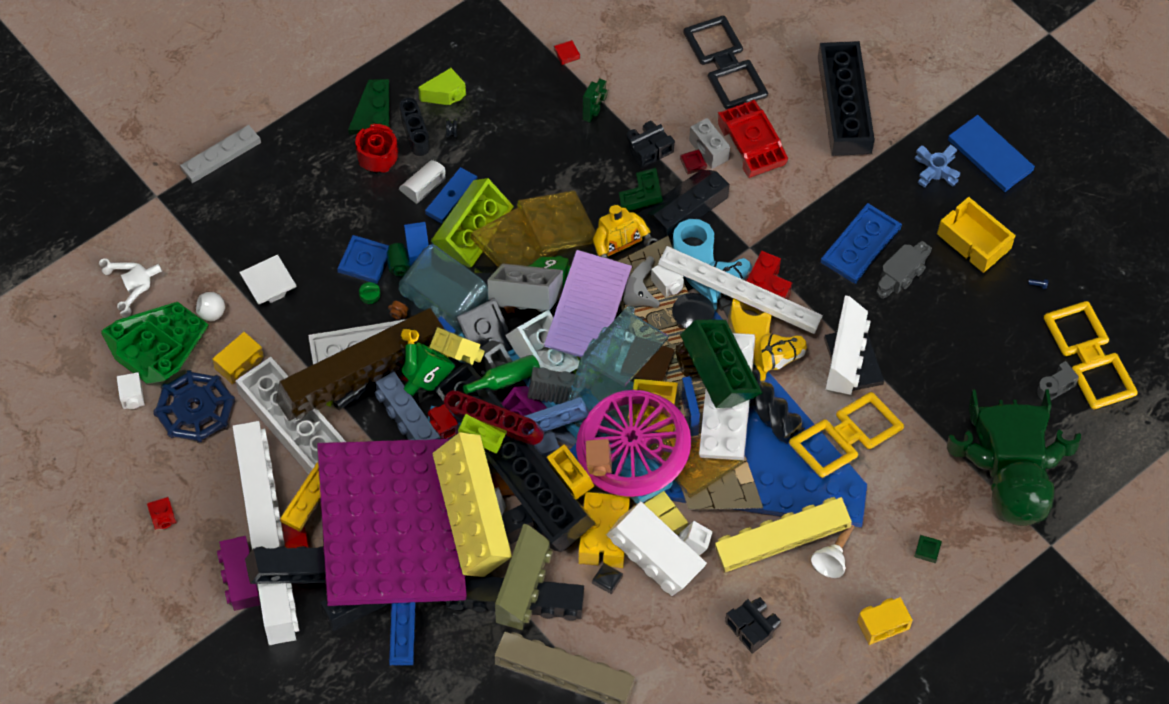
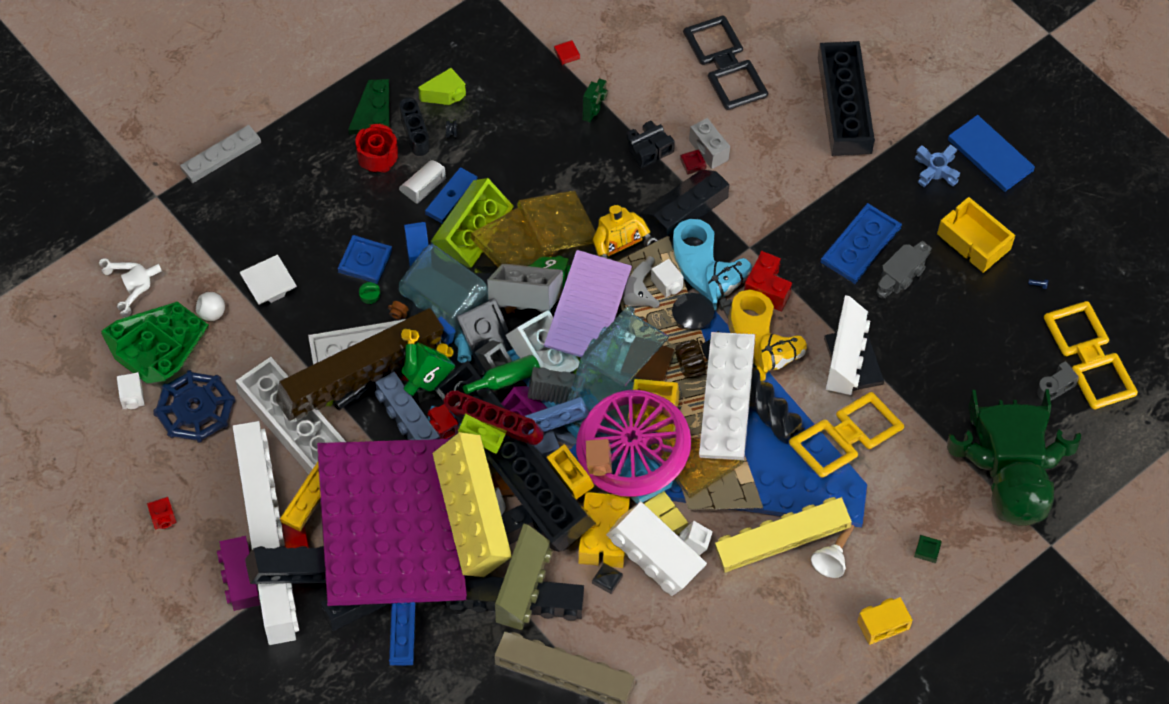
yellow brick [212,332,264,385] -> none
dark green brick [386,243,410,276] -> none
light yellow hips [430,327,484,365] -> none
dark green plate [619,168,663,211] -> none
white tile [658,246,823,334] -> none
dark green slope [680,320,762,408] -> none
blue tile [681,376,700,436] -> none
red plate [718,99,788,178] -> none
black hips [725,597,781,654] -> none

